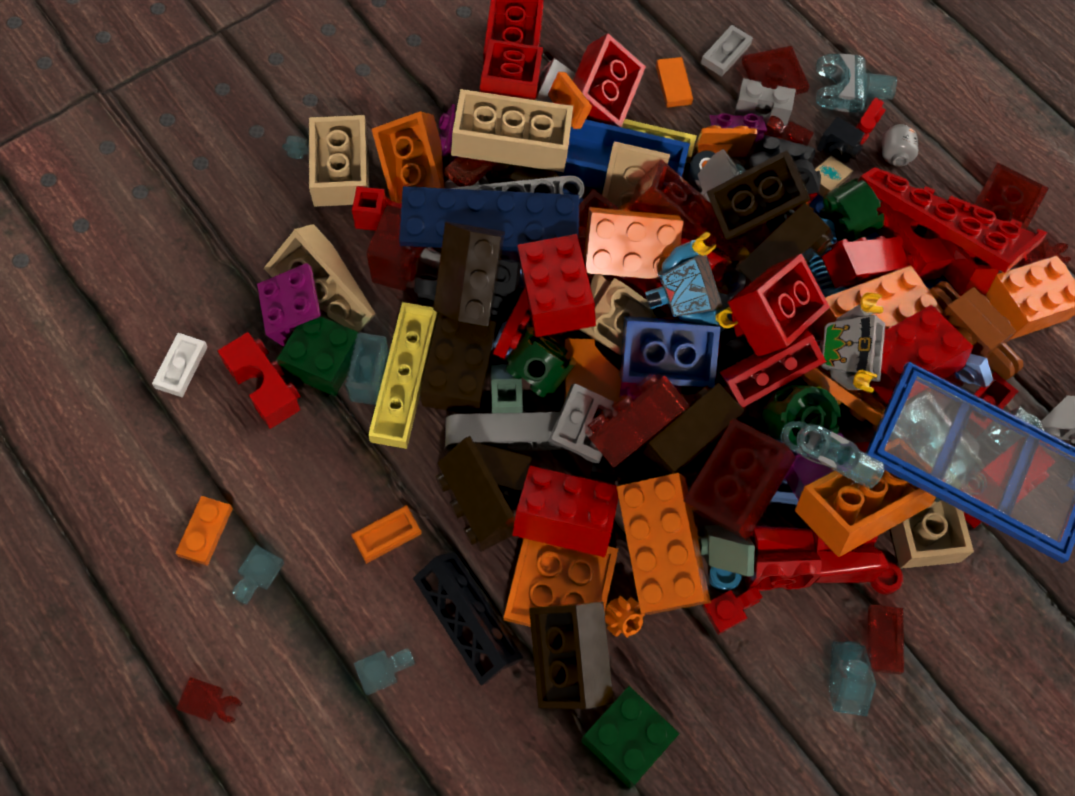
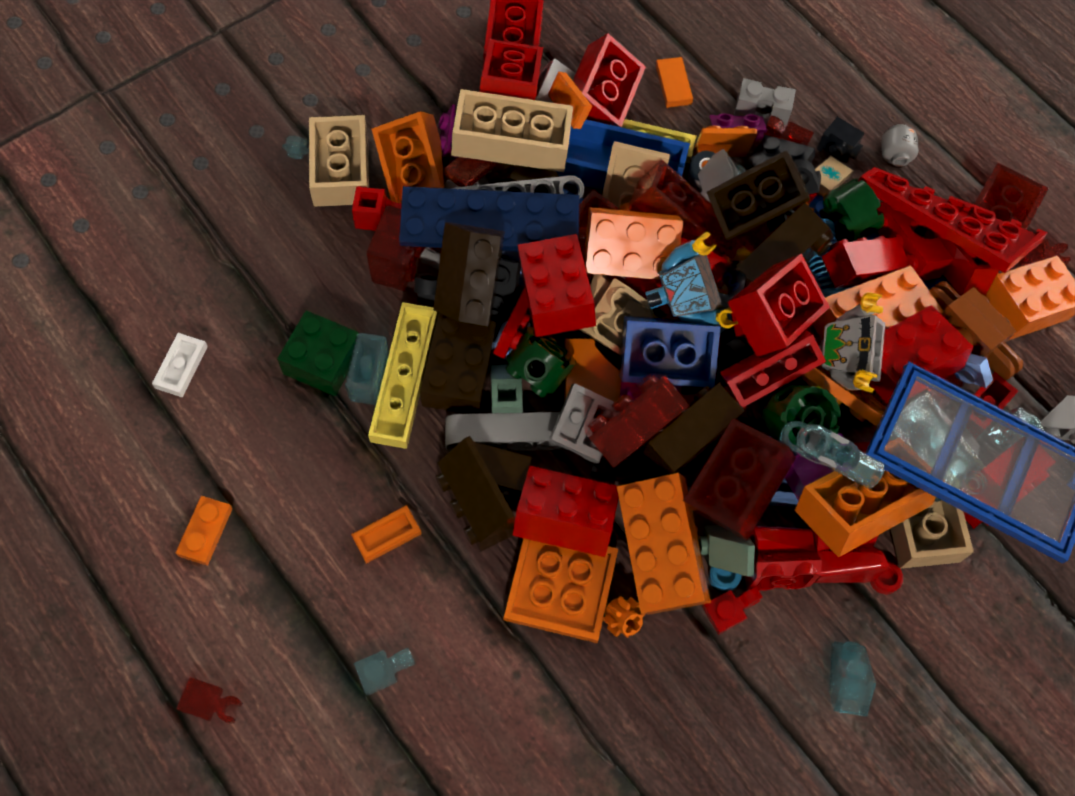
red arch [217,332,301,429] -> none
clear light blue plate [232,545,284,605] -> none
magenta bracket [257,263,321,347] -> none
tan wedge [264,224,376,332] -> none
black fence [413,552,524,686] -> none
dark brown slope [529,602,614,709] -> none
dark green brick [581,686,680,789] -> none
light grey plate [701,25,753,76] -> none
clear red tile [741,46,810,95] -> none
clear light blue connector [816,54,897,112] -> none
red plate [856,97,886,144] -> none
clear red plate [868,604,904,675] -> none

